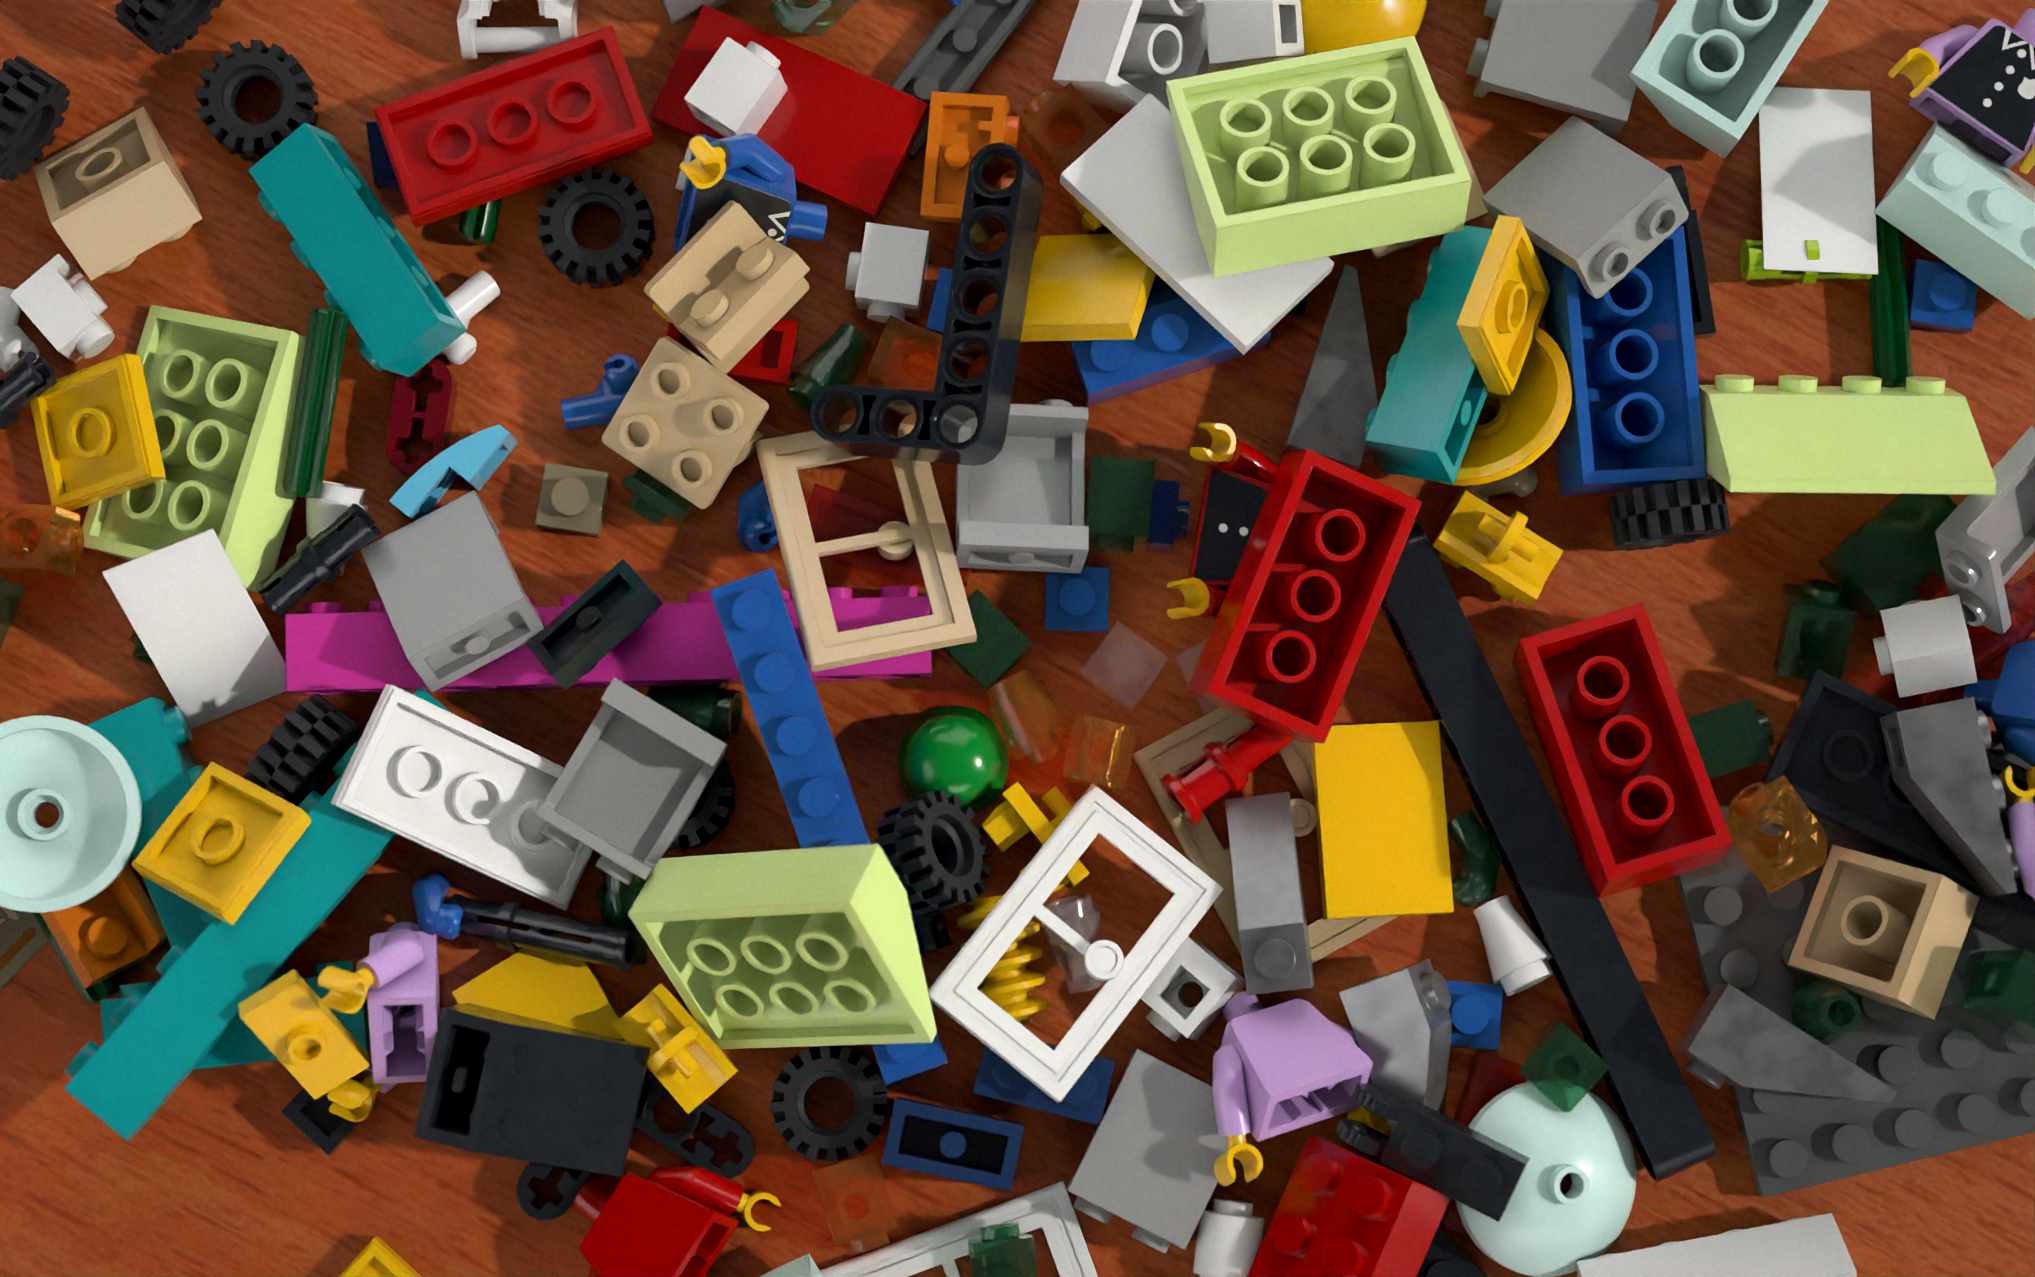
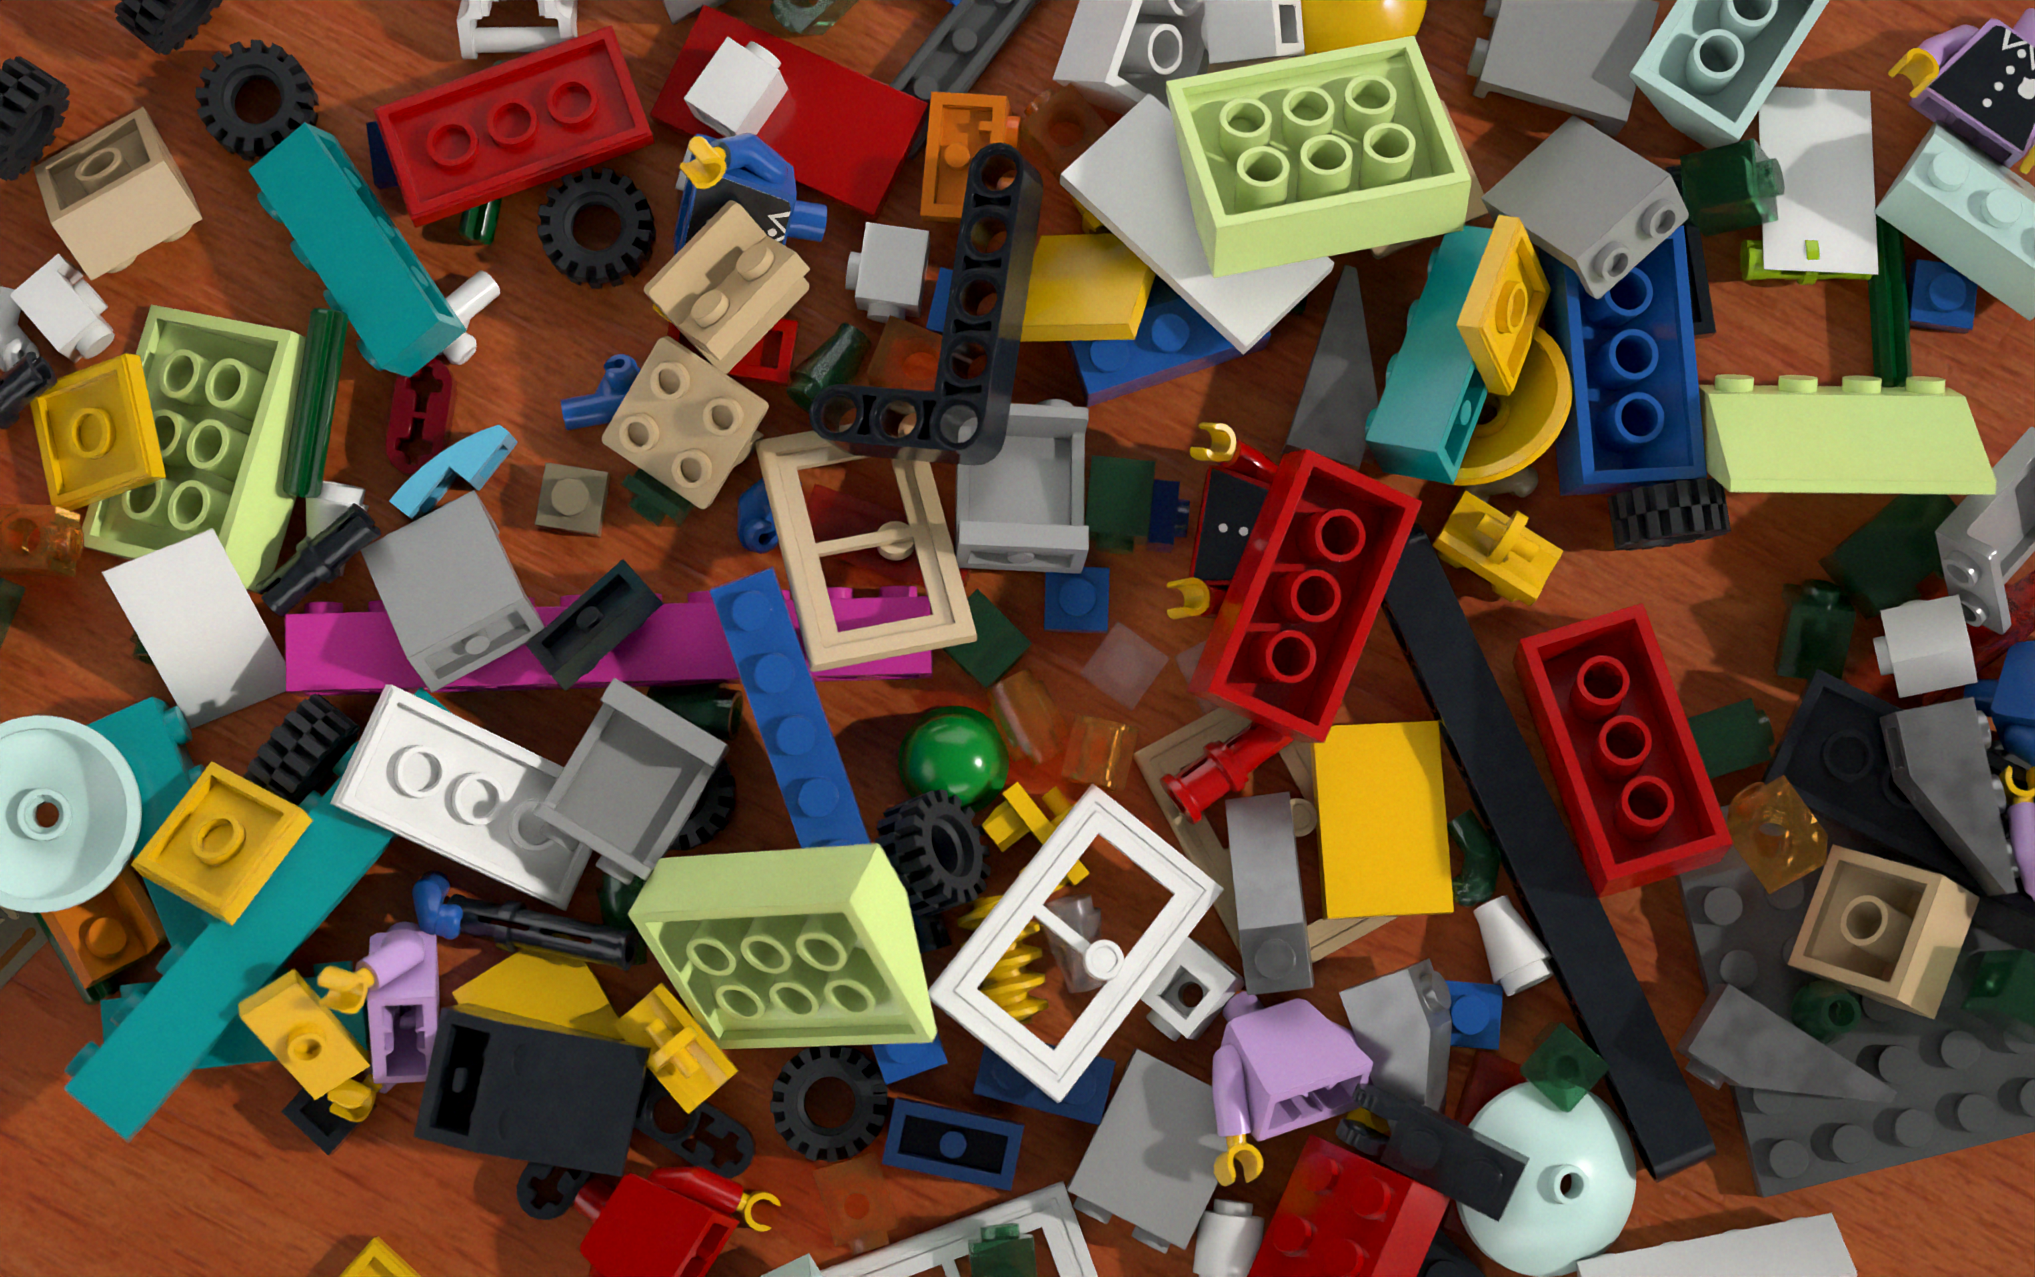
none -> clear green brick [1680,138,1785,237]

